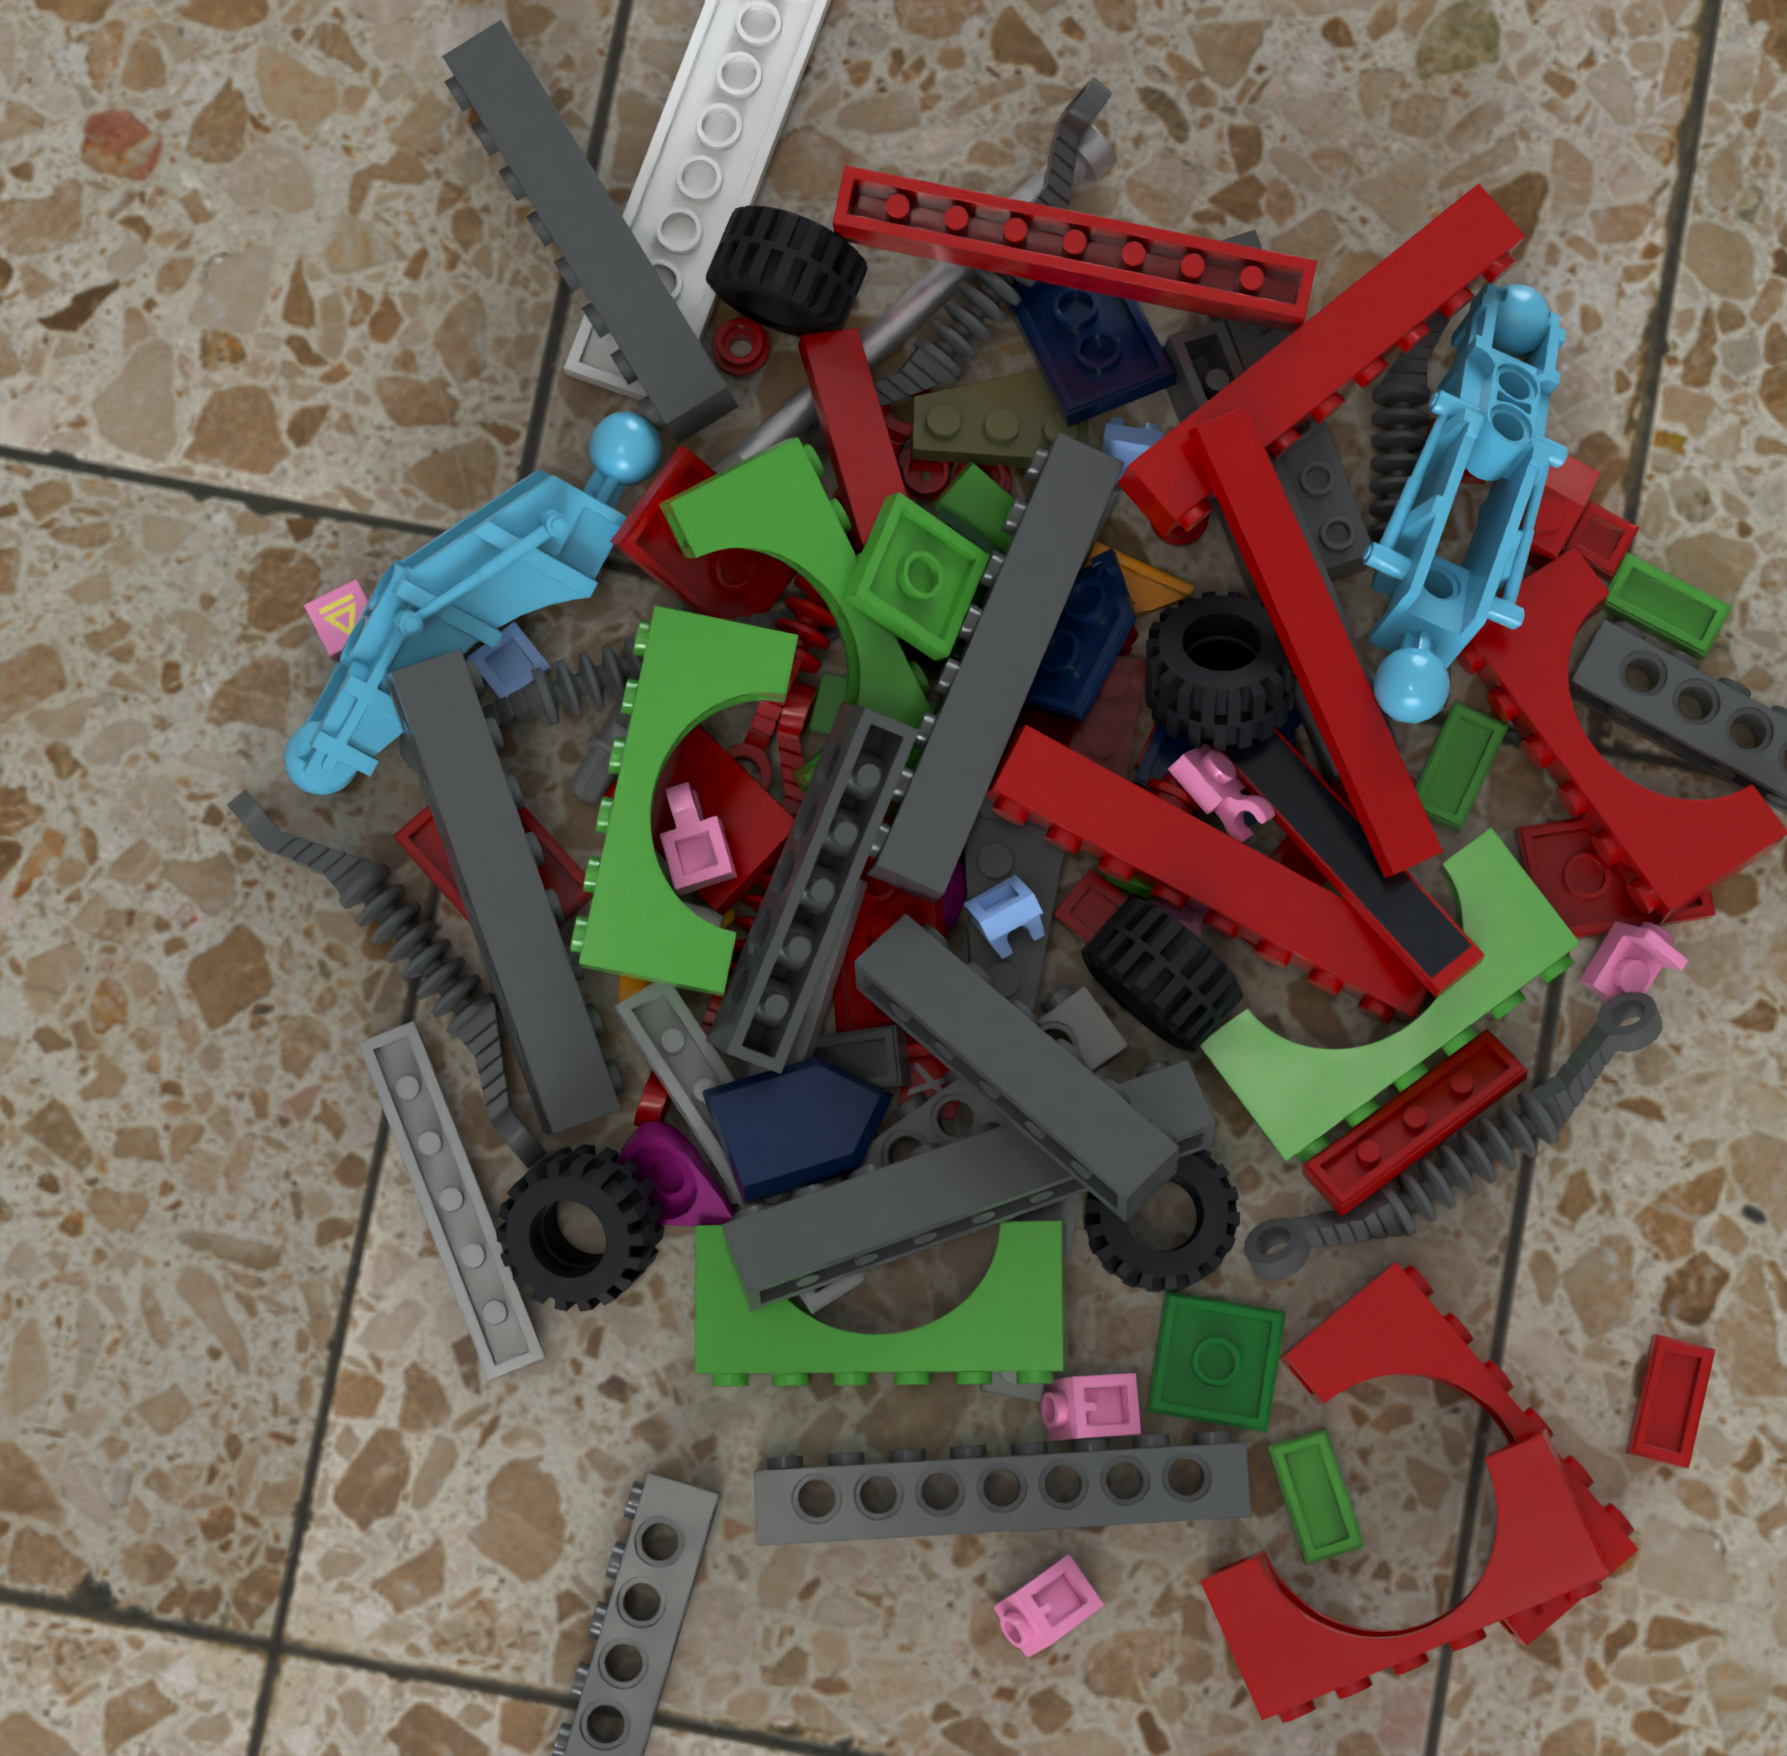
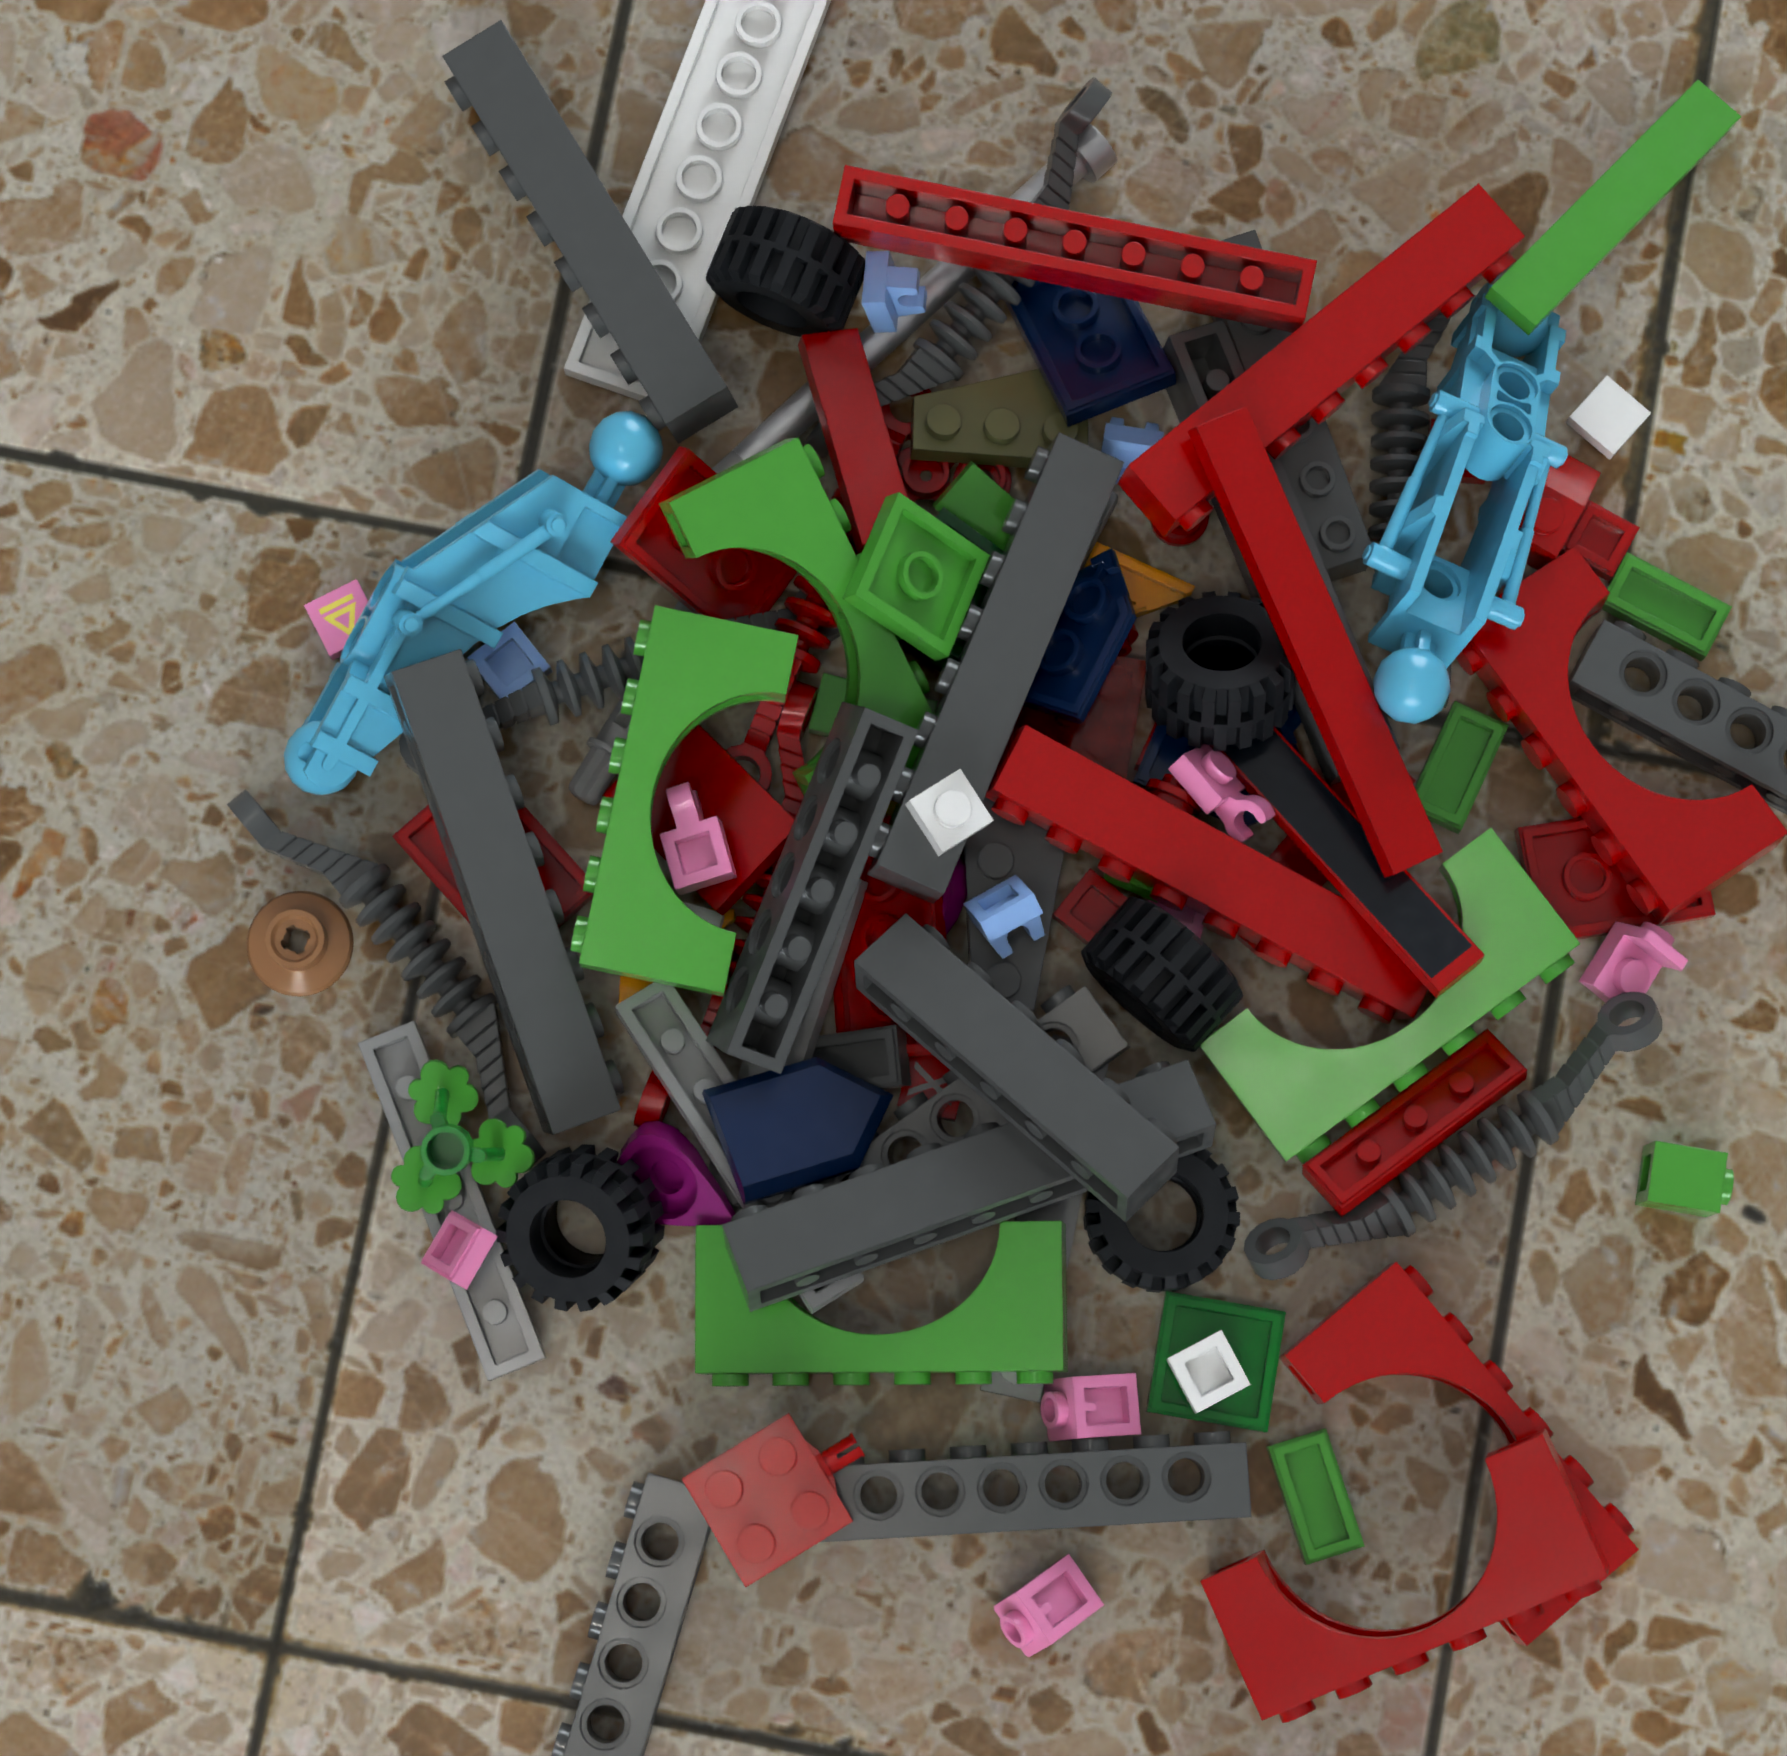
red plate [711,318,770,376] -> none
red tile [1625,1334,1716,1469] -> none
none -> medium nougat piece [247,891,354,997]
none -> bright green plant [391,1059,535,1215]
none -> bright pink tile [421,1210,498,1290]
none -> red plate [682,1413,865,1588]
none -> light blue tile [862,251,927,333]
none -> white plate [905,769,994,857]
none -> white plate [1166,1330,1251,1414]
none -> bright green tile [1485,80,1741,335]
none -> white tile [1565,375,1651,460]
none -> bright green brick [1635,1141,1734,1217]

